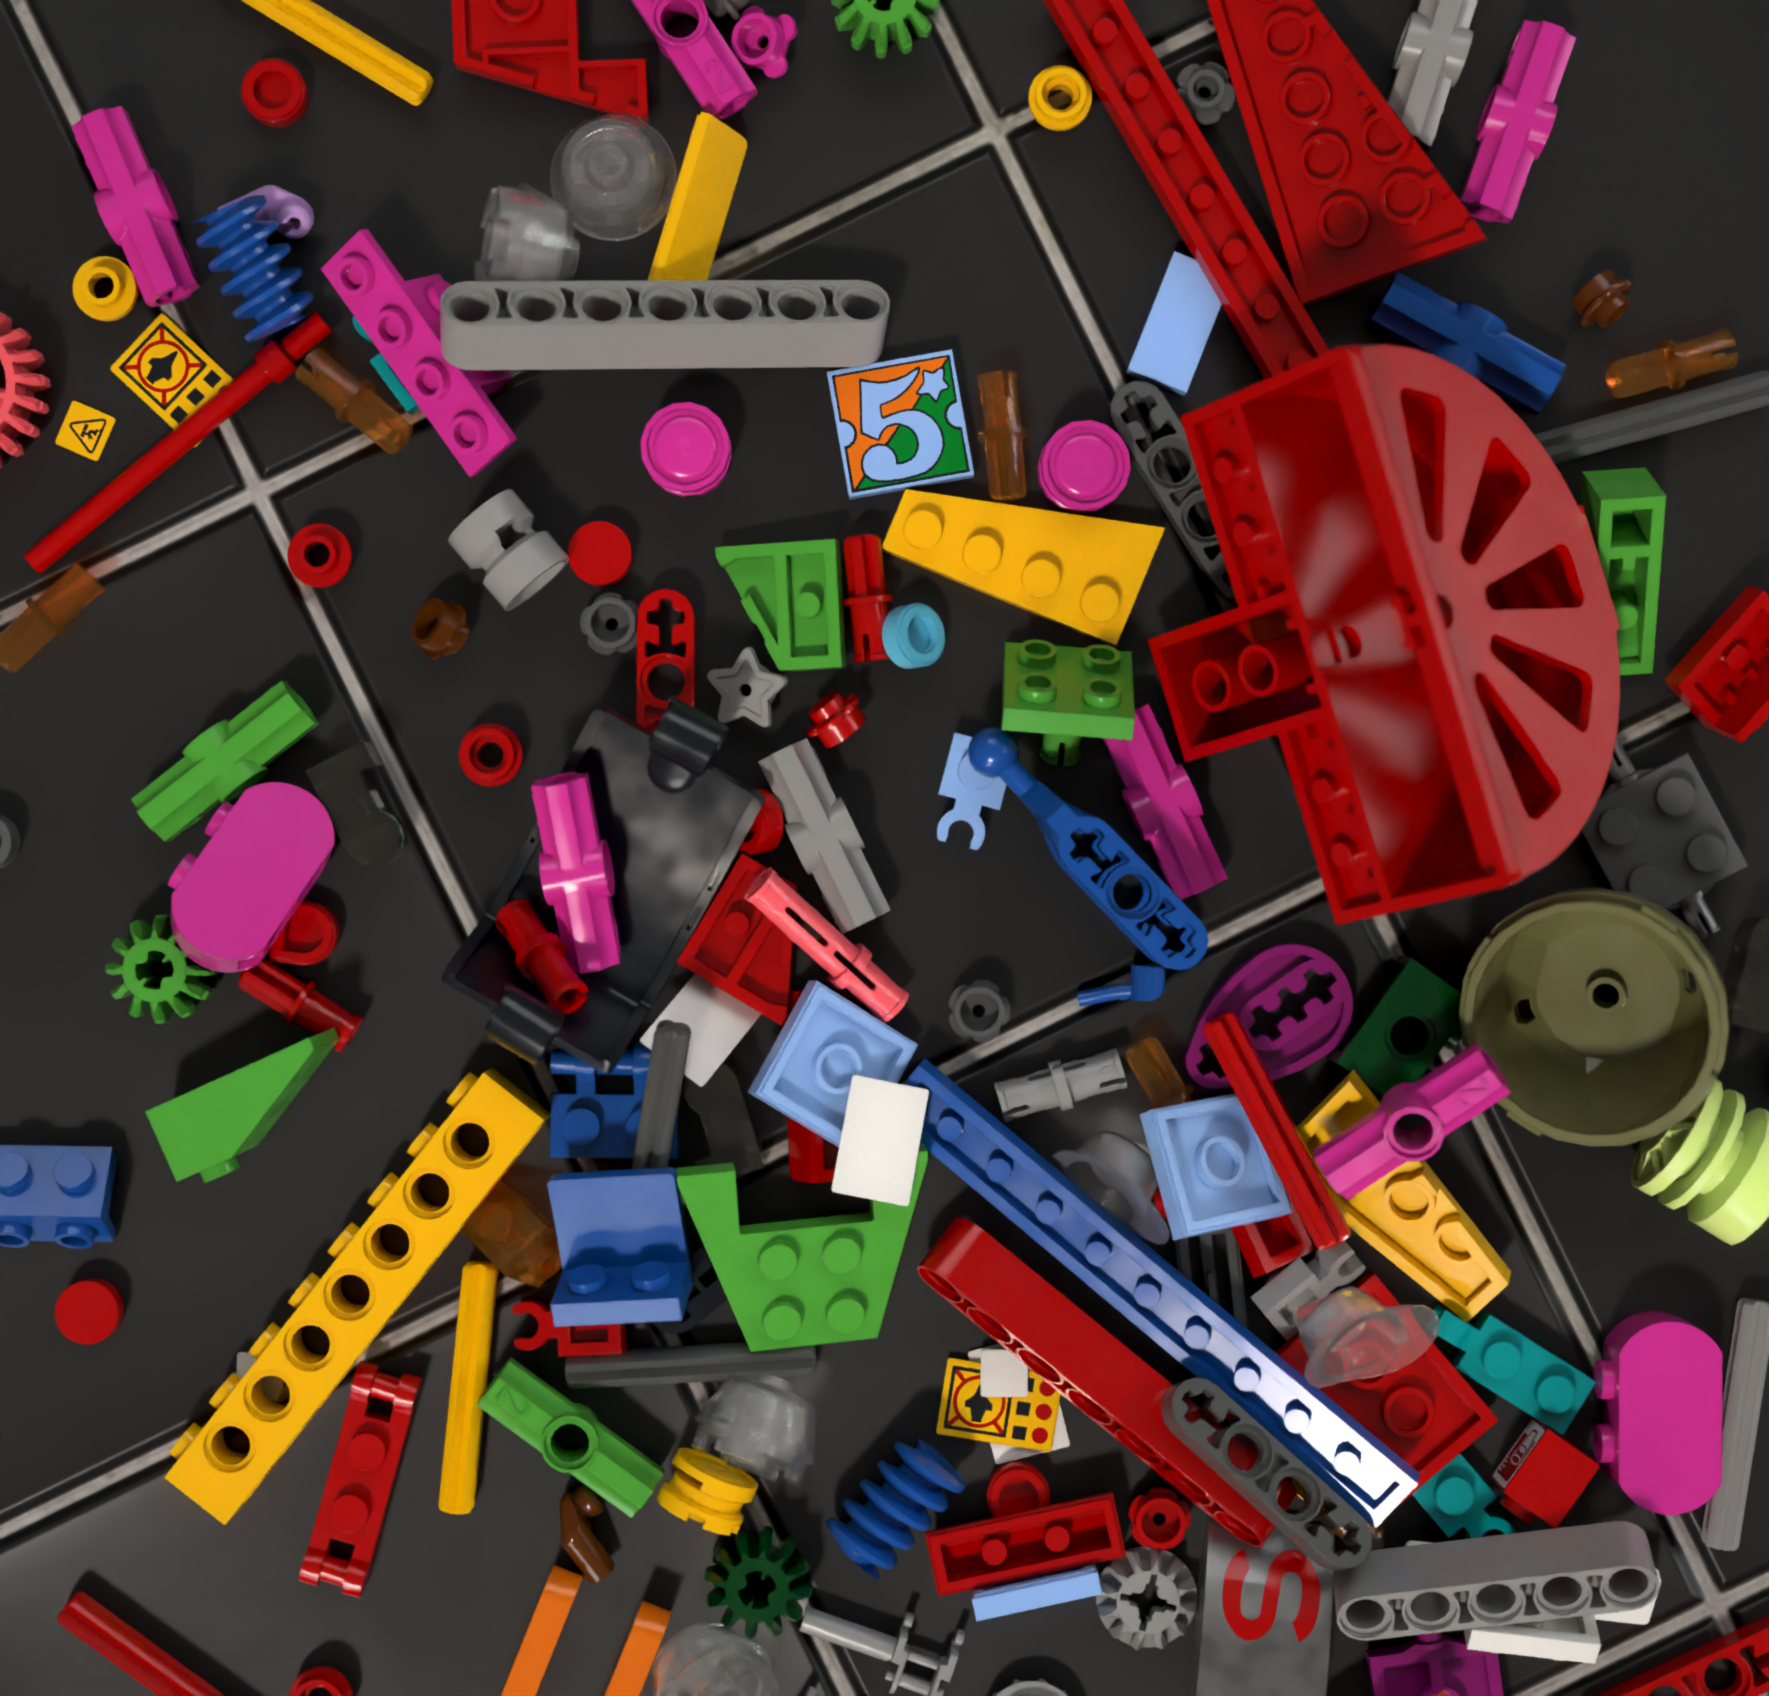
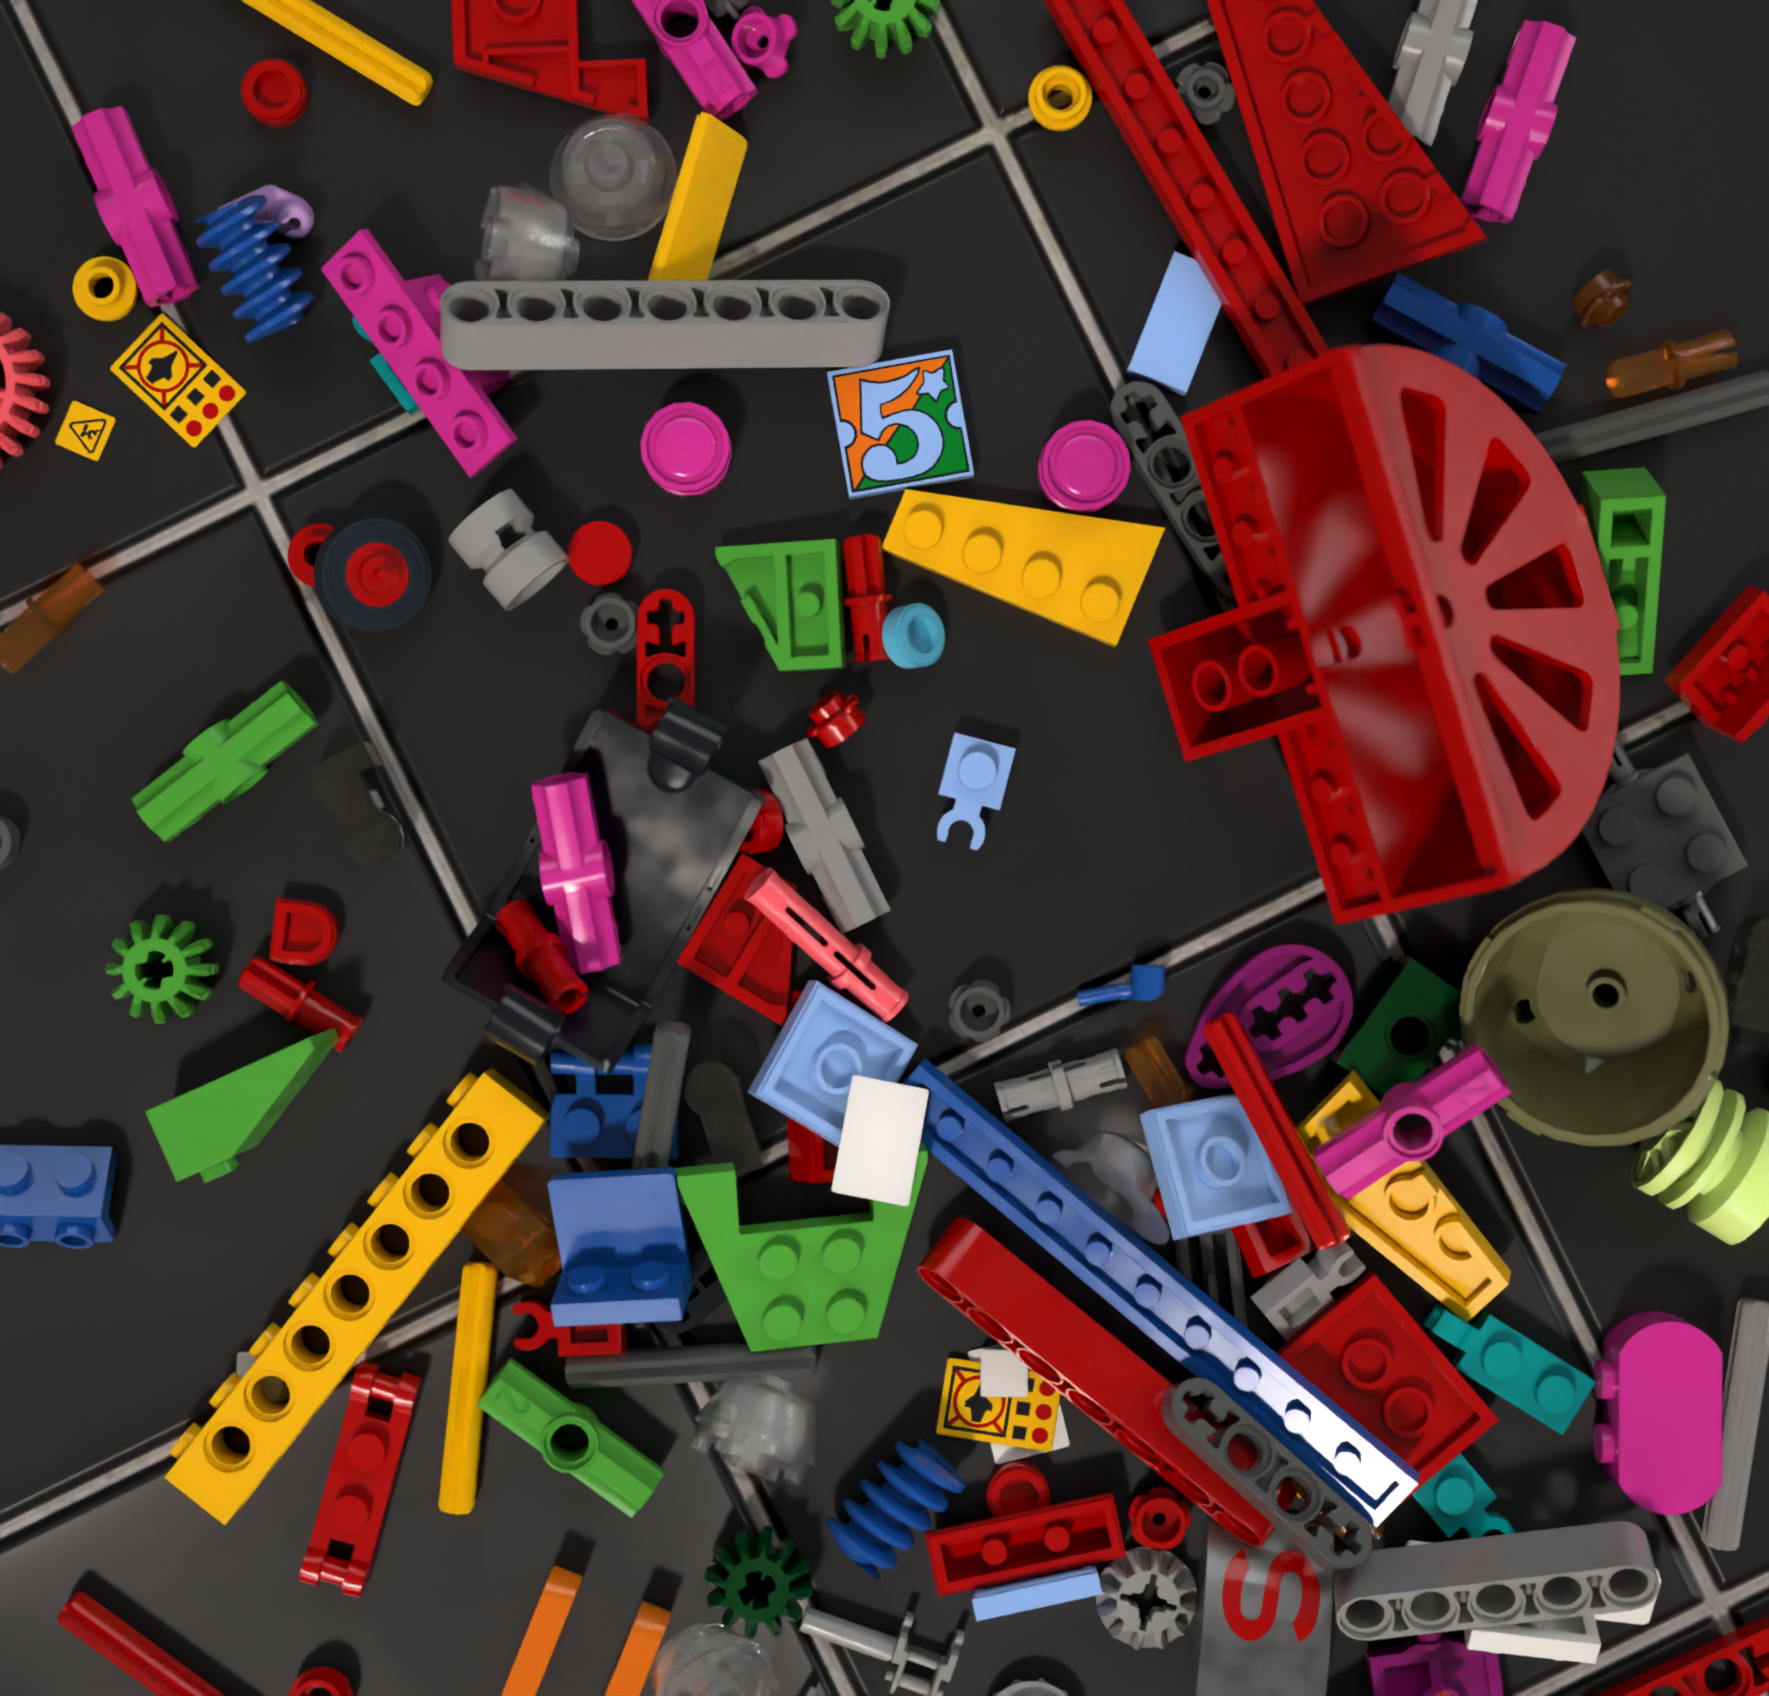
red bar [23,311,333,574] -> none
red tile [55,1278,124,1345] -> none
dark pink brick [168,782,335,973] -> none
clear orange axle [296,347,413,454] -> none
reddish brown plate [411,598,470,660] -> none
red plate [459,723,524,787] -> none
reddish brown arm [559,1483,615,1583] -> none
white sticker [640,974,761,1087] -> none
yellow wheel [656,1448,758,1536] -> none
light grey plate [707,646,788,728] -> none
blue piece [968,727,1208,970] -> none
clear orange axle [977,371,1028,502] -> none
bright green plate [1002,639,1135,766] -> none
dark pink piece [1102,704,1228,900] -> none
clear piece [1293,1287,1440,1388] -> none
red brick [1490,1417,1600,1528] -> none
none -> black wheel [314,516,432,632]

